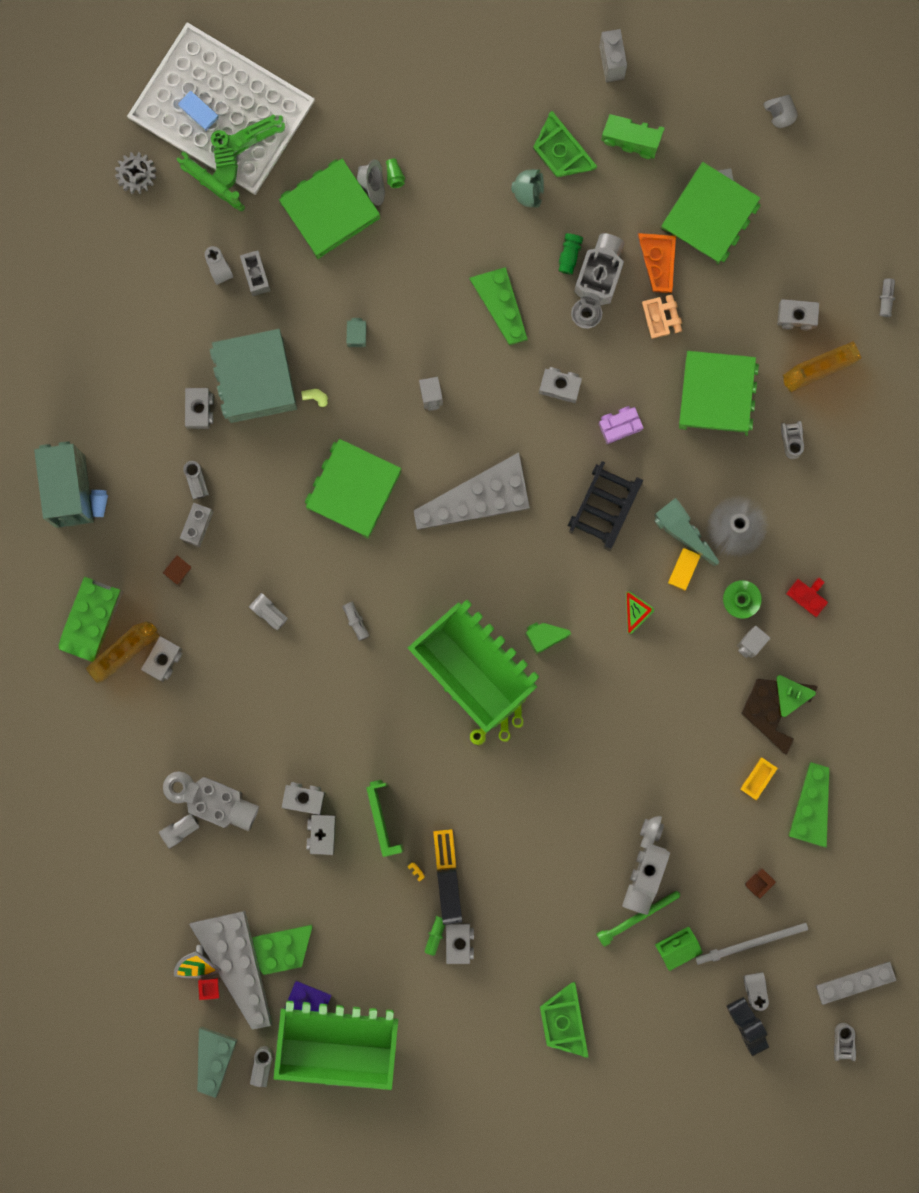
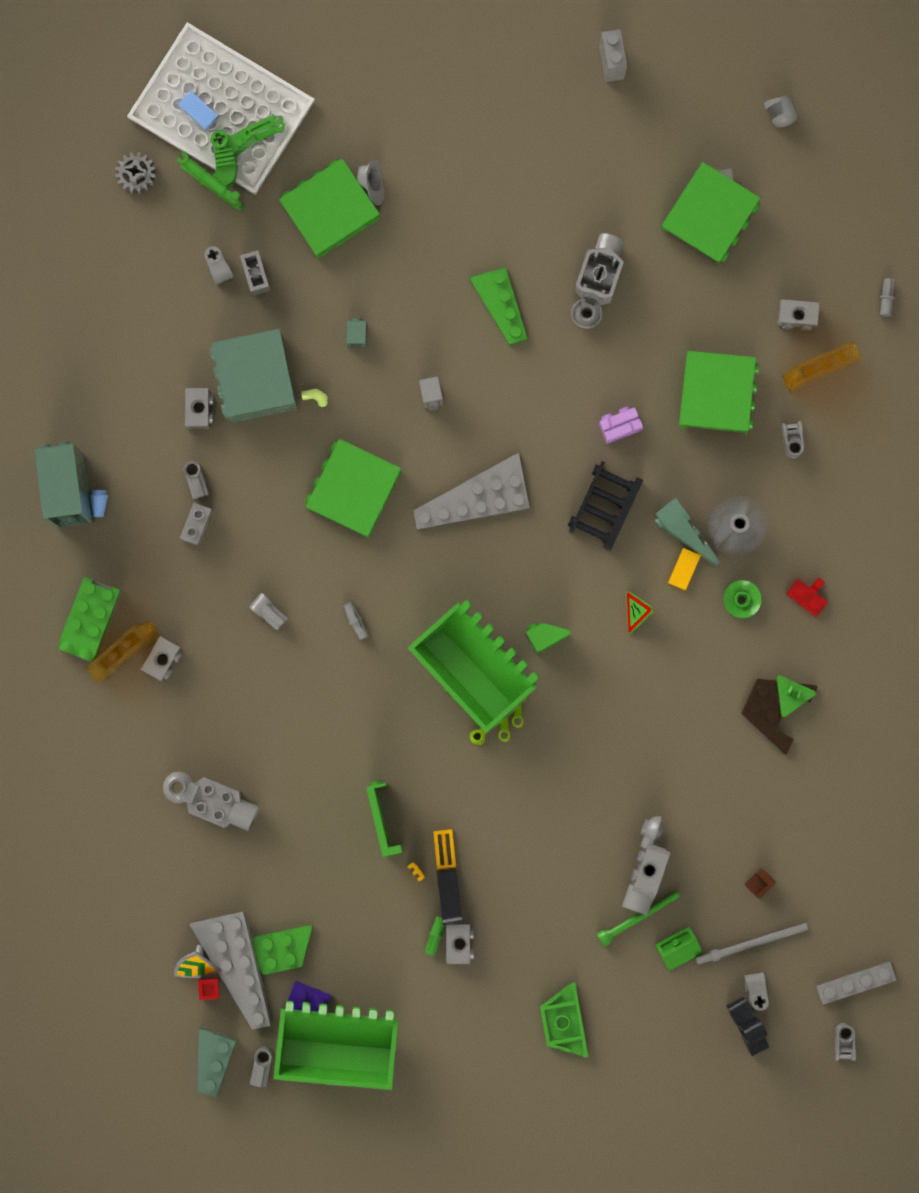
light grey piece [159,814,200,849] -> none
reddish brown panel [163,555,191,587] -> none
light grey brick [282,782,325,815] -> none
light grey brick [306,815,336,855] -> none
bright green cone [386,158,405,188] -> none
sand green cylinder [511,169,544,208] -> none
bright green wing [533,111,597,178] -> none
light grey brick [539,367,582,403] -> none
green axle [558,233,584,275] -> none
bright green wedge [601,114,665,159] -> none
orange wing [638,233,676,293] -> none
light nougat plate [641,295,682,339] -> none
light grey brick [737,626,770,658] -> none
yellow tile [740,757,778,800] -> none
bright green wing [789,762,829,848] -> none

